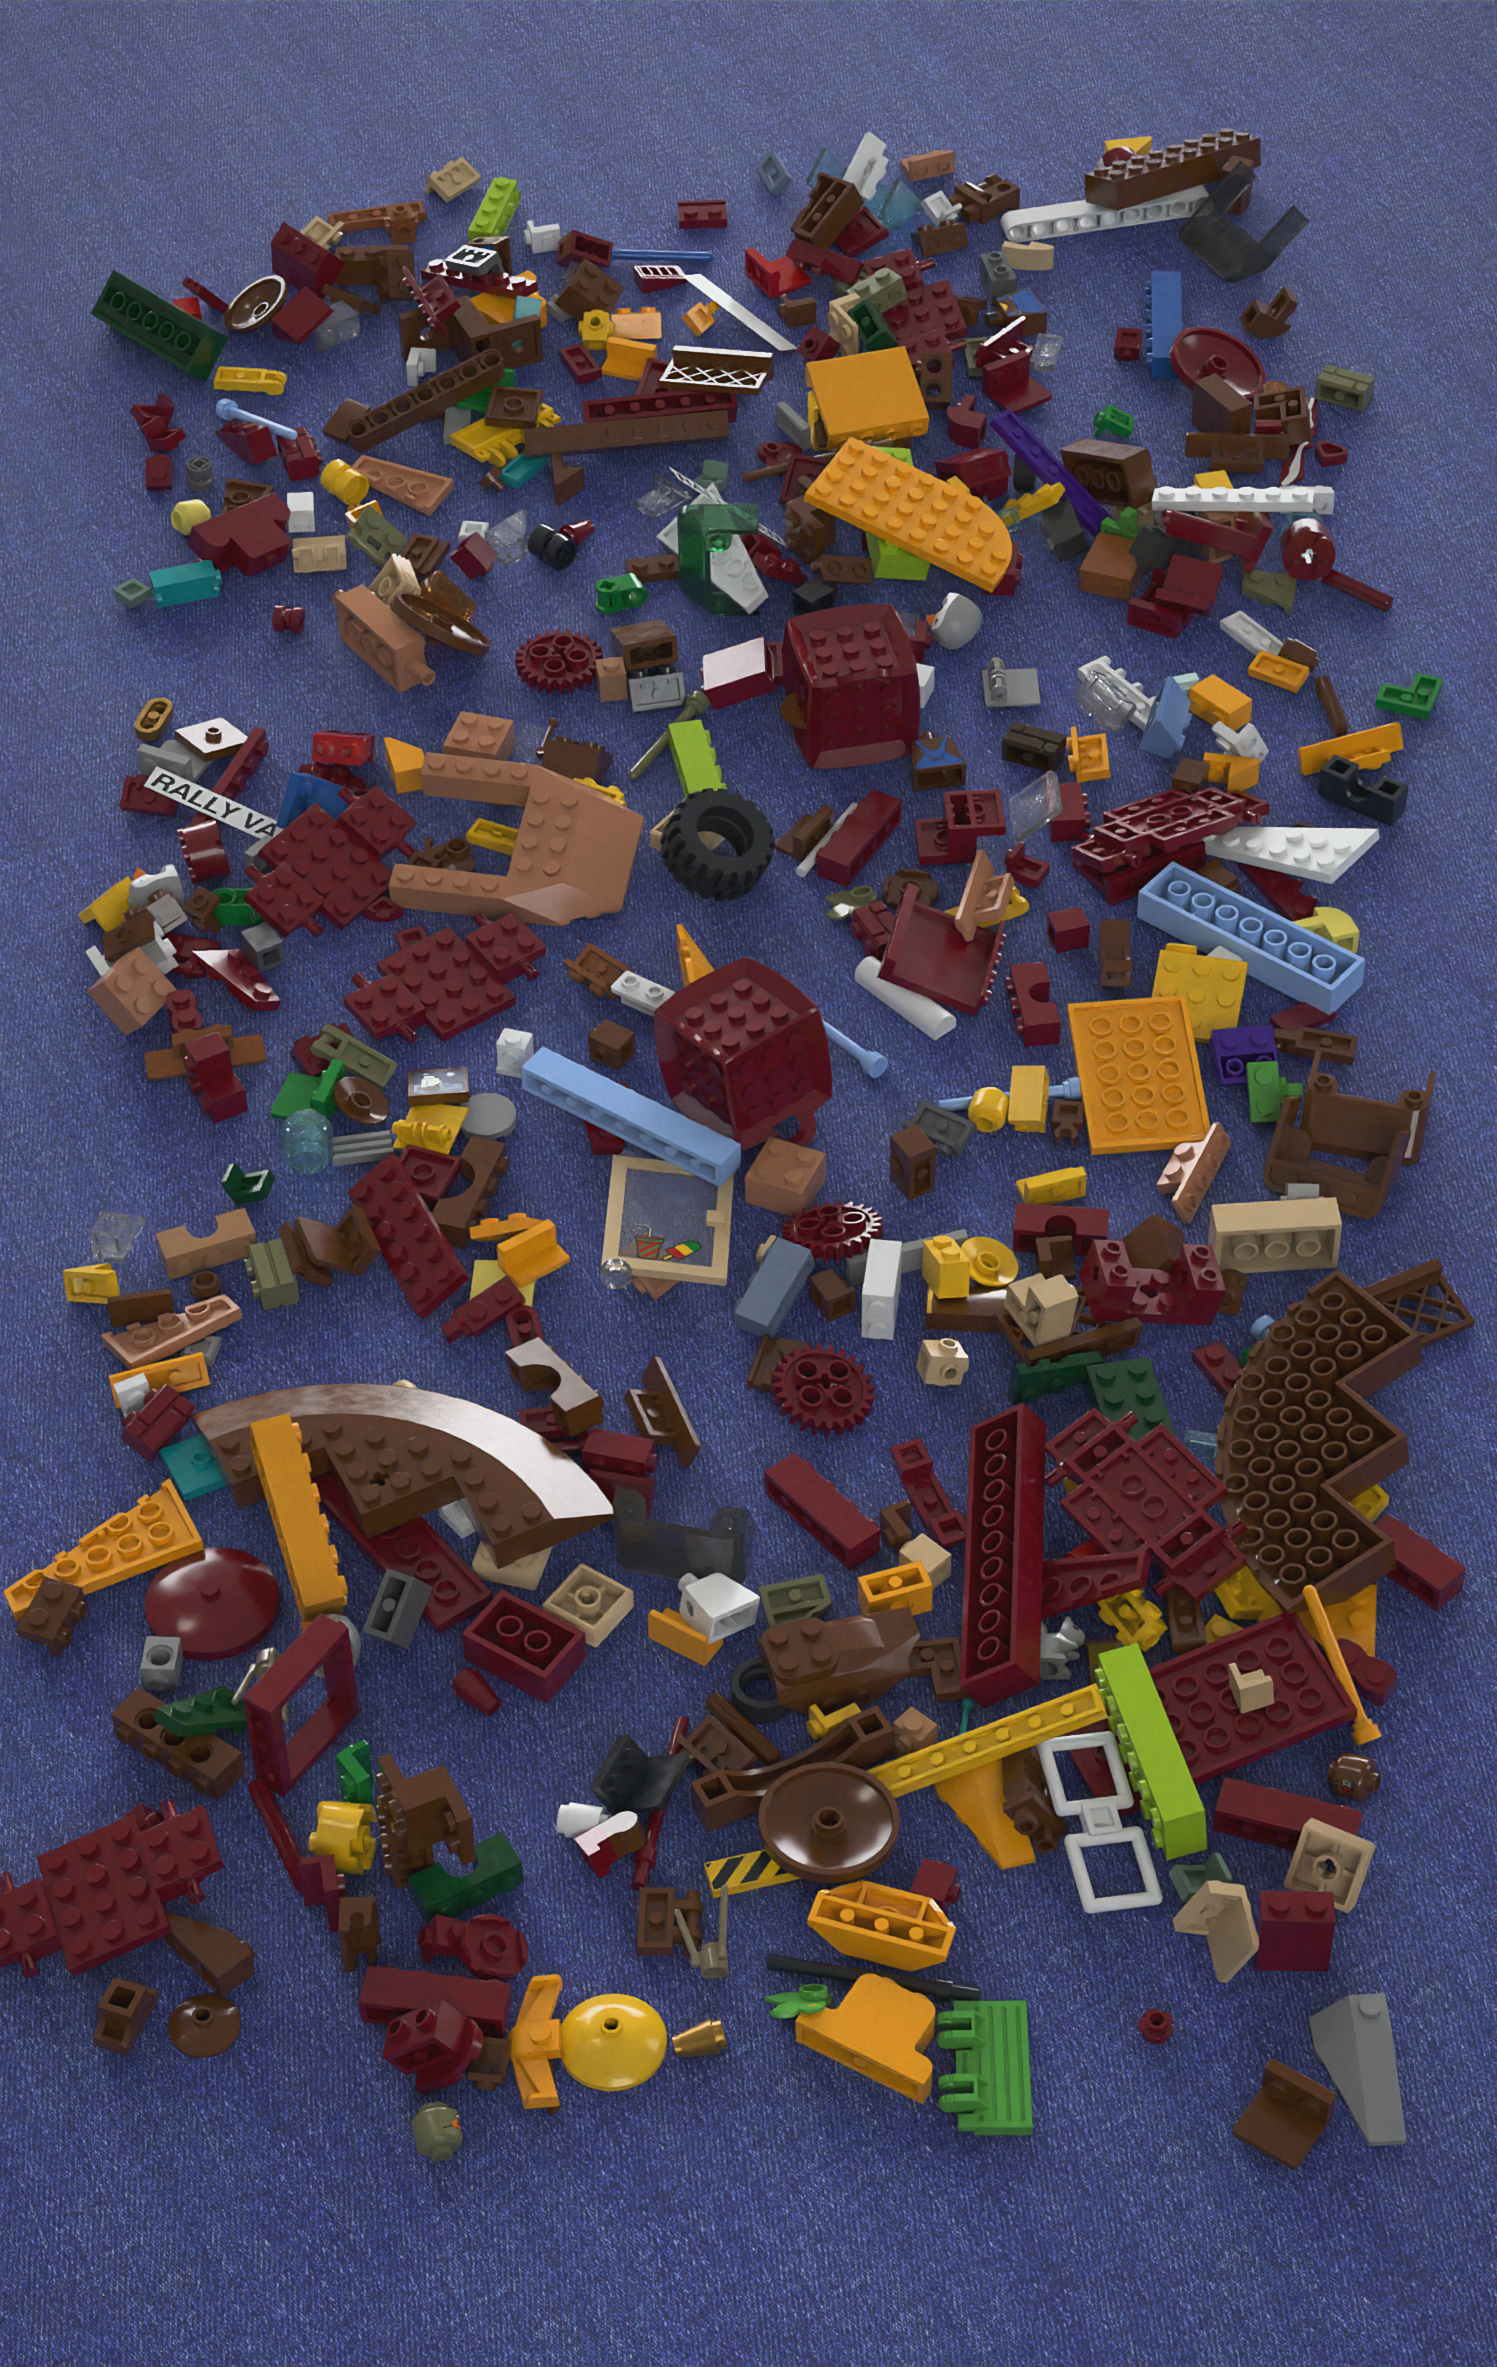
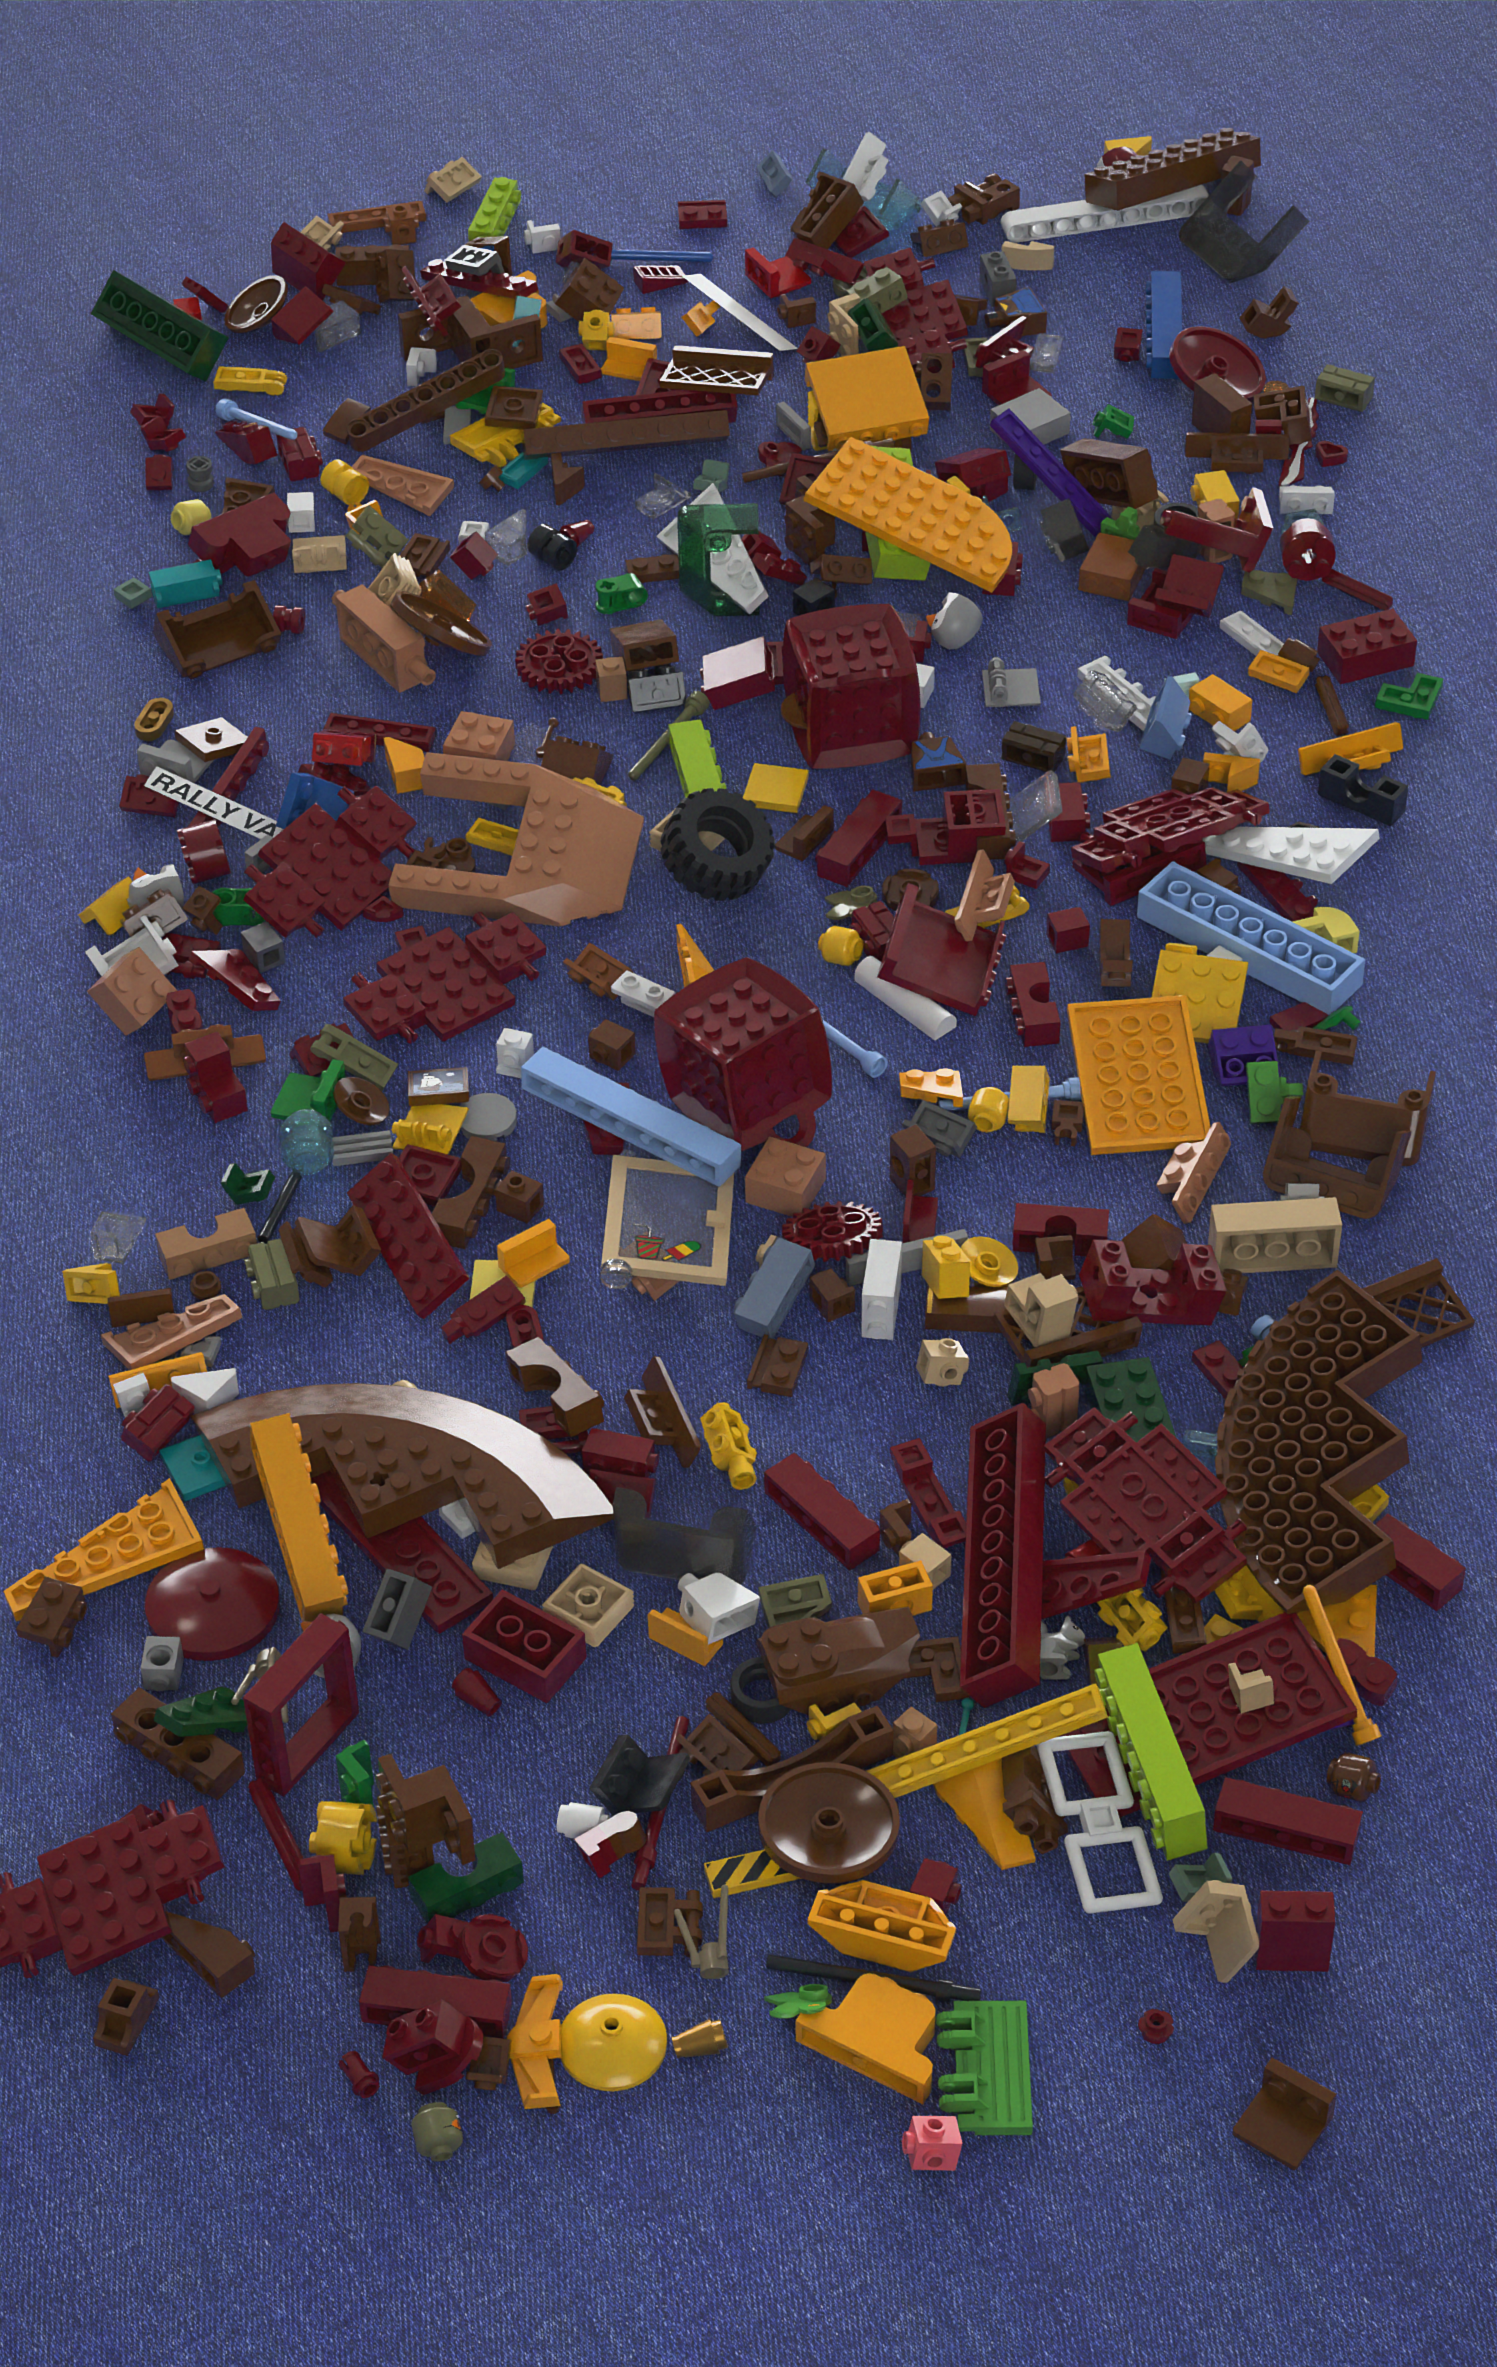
reddish brown plate [103,911,155,963] -> none
reddish brown dish [168,1994,241,2058] -> none
light orange wing [469,1213,544,1242] -> none
white sticker [669,467,788,548] -> none
dark red gear [770,1343,875,1437] -> none
white bar [796,803,858,877] -> none
nougat bracket [900,150,955,182] -> none
dark red brick [946,394,987,449] -> none
yellow plate [998,482,1066,526] -> none
yellow panel [1016,1166,1087,1205] -> none
white plate [1152,486,1314,512] -> none
tan brick [1284,1818,1376,1913] -> none
light grey wedge [1309,1993,1406,2146] -> none
none -> reddish brown windscreen [153,580,281,679]
none -> white slope [171,1368,239,1414]
none -> black bar [257,1171,302,1244]
none -> dark red tile [323,713,436,752]
none -> dark red pin [338,2051,380,2098]
none -> reddish brown brick [494,1170,544,1224]
none -> dark red brick [525,583,568,626]
none -> yellow brick [700,1402,757,1490]
none -> yellow tile [743,763,809,813]
none -> yellow head [818,926,864,966]
none -> dark red panel [886,813,918,857]
none -> light orange wing [899,1068,963,1107]
none -> coral brick [902,2116,963,2171]
none -> dark red panel [903,1180,938,1243]
none -> reddish brown arch [965,763,1016,860]
none -> light grey brick [990,388,1071,445]
none -> nougat brick [1028,1363,1079,1438]
none -> green bar [1313,1006,1361,1030]
none -> dark red brick [1317,609,1417,685]

